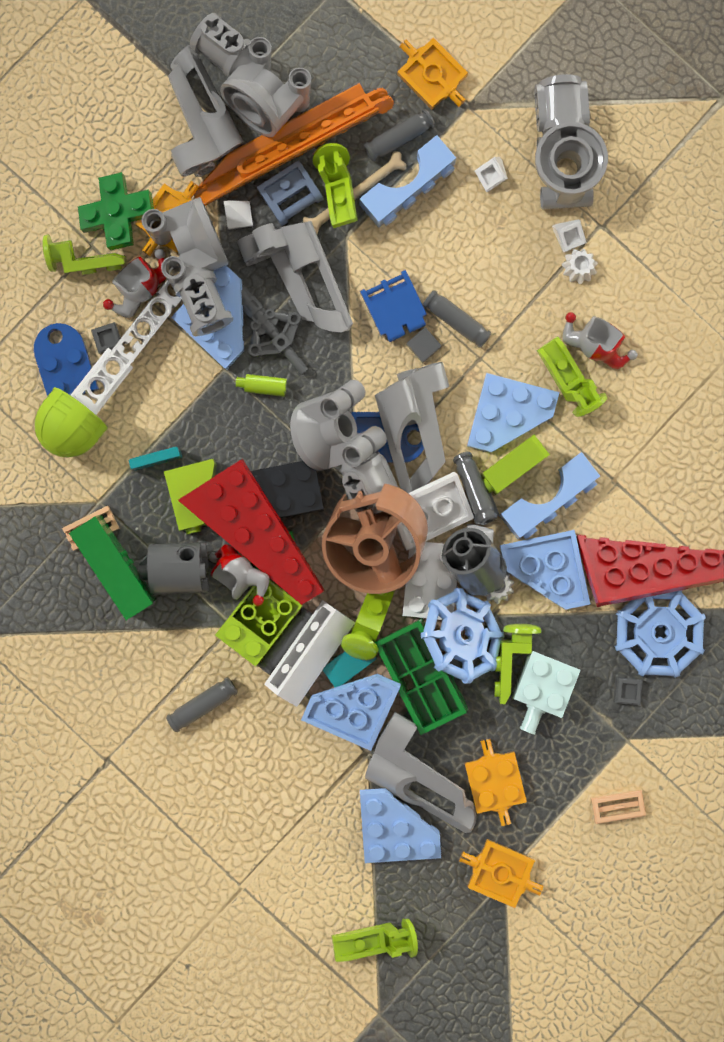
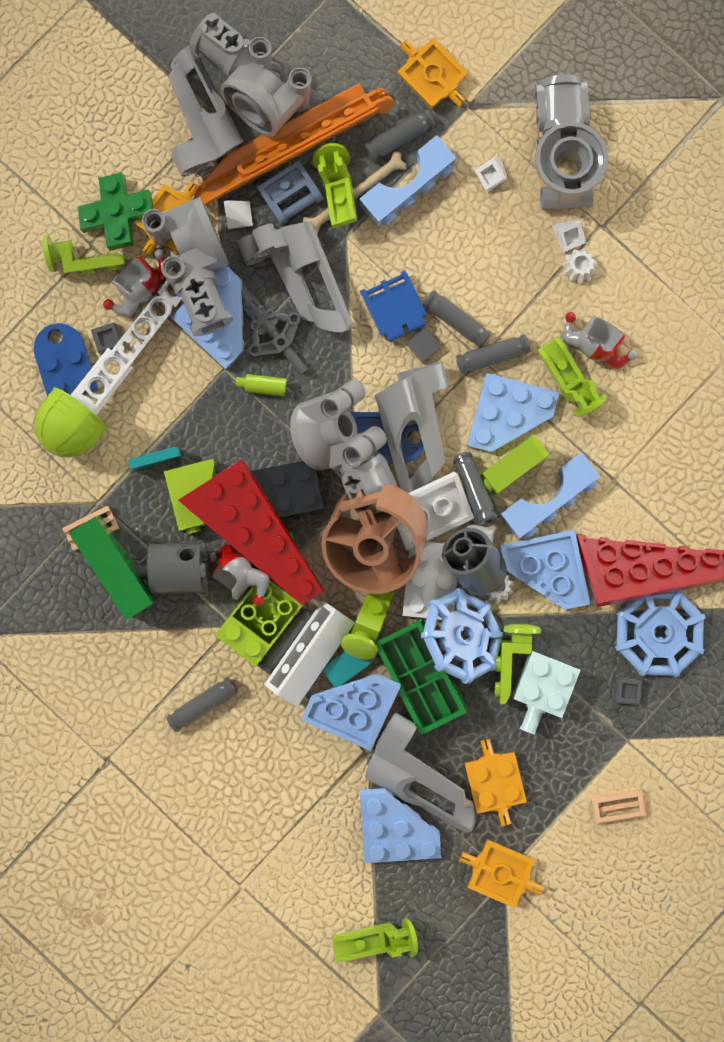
none -> dark grey axle [456,334,530,374]

